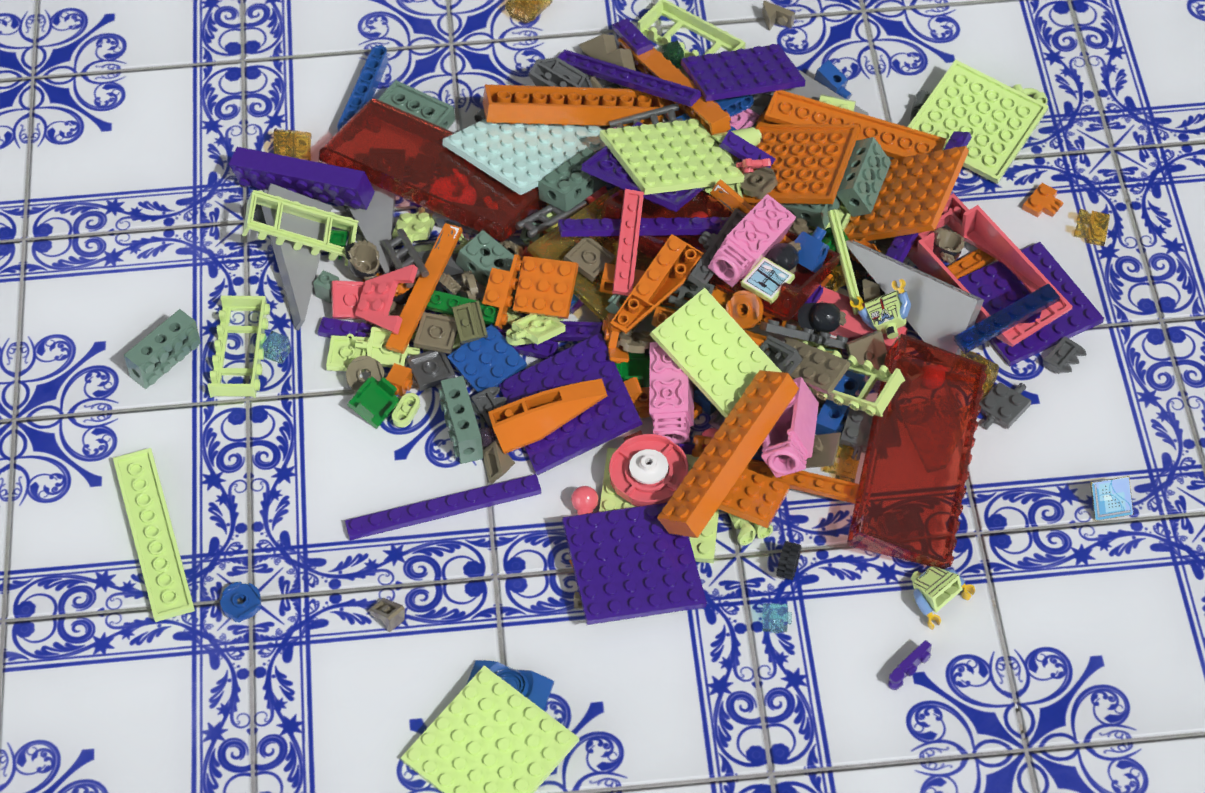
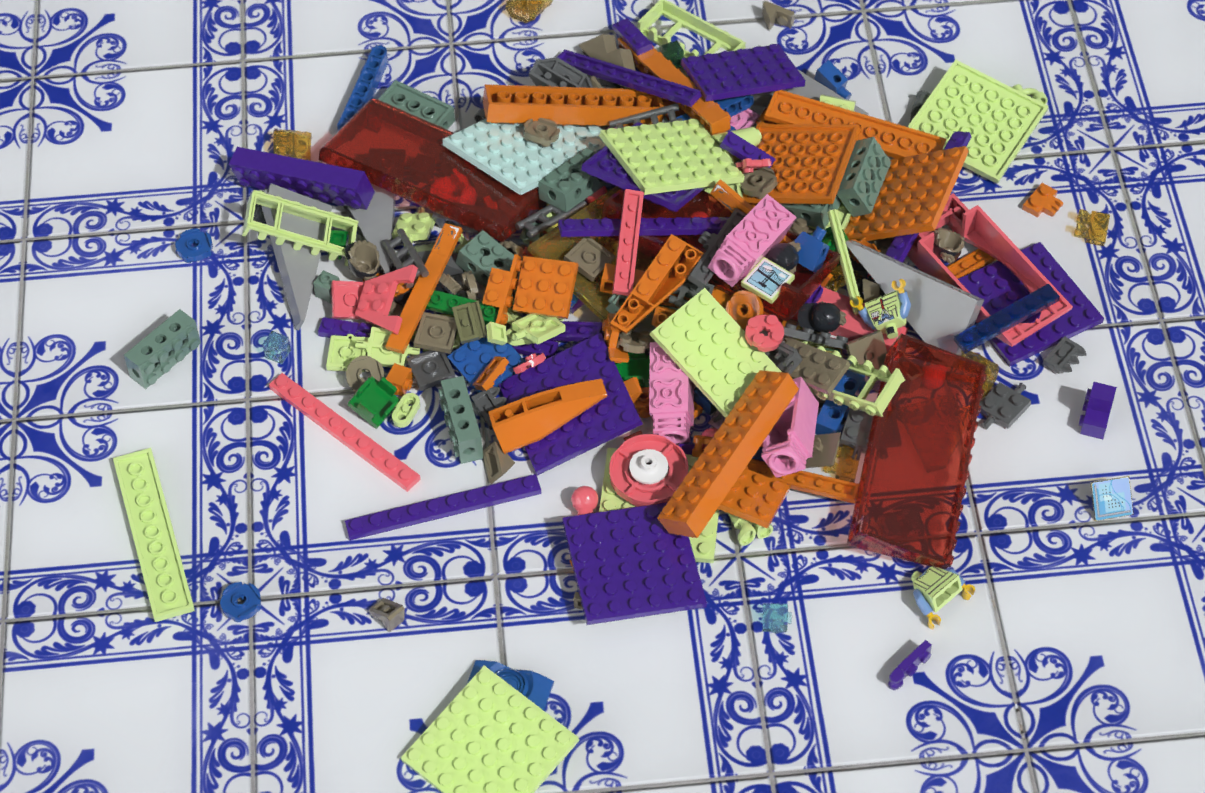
yellowish green window [208,296,270,398] -> none
clear purple plate [480,427,497,447] -> none
black tyre [776,541,802,580] -> none
none -> blue plate [175,229,213,263]
none -> coral plate [269,373,421,492]
none -> orange plate [473,356,509,391]
none -> yellowish green plate [486,322,508,345]
none -> coral plate [513,353,546,374]
none -> dark tan plate [523,118,560,147]
none -> coral plate [745,315,784,352]
none -> dark purple brick [1078,382,1117,440]

